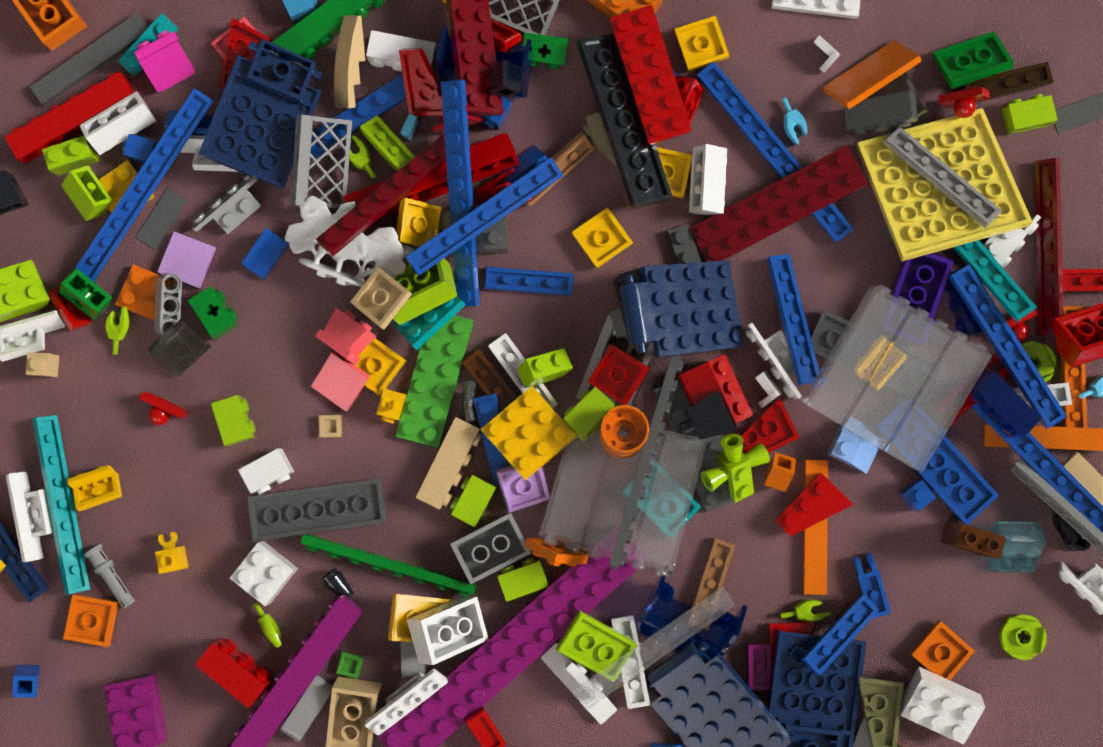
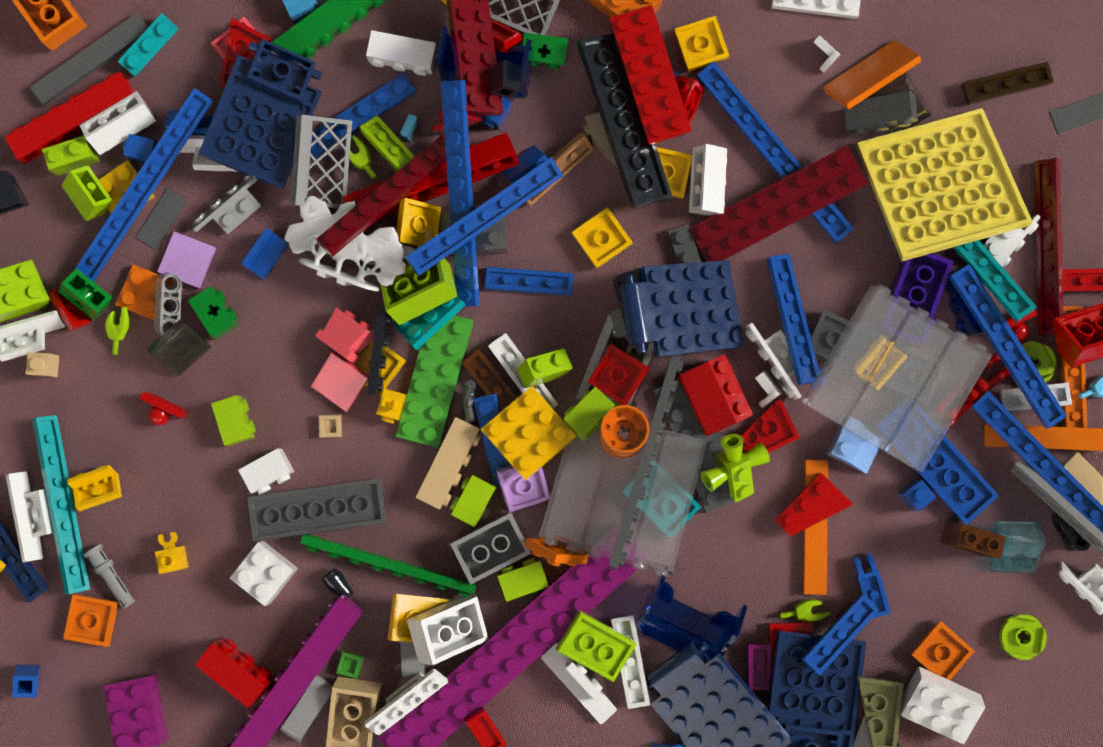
dark pink bracket [134,30,195,92] -> none
lime hand [253,602,282,648] -> none
tan slope [334,15,365,109] -> none
tan plate [350,267,412,329] -> none
red wing [399,48,443,116] -> none
red plant [476,168,533,204] -> none
clear plate [573,587,736,711] -> none
black torso [680,390,738,439] -> none
medium nougat tile [687,538,736,630] -> none
orange brick [764,452,796,492] -> none
medium azure hand [781,97,807,146] -> none
light grey tile [883,127,1002,228] -> none
green plate [932,31,1014,89] -> none
red tile [938,86,990,118] -> none
clear blue brick [967,371,1041,438] -> none
lime brick [1002,94,1058,135] -> none
none -> black plate [367,304,392,396]

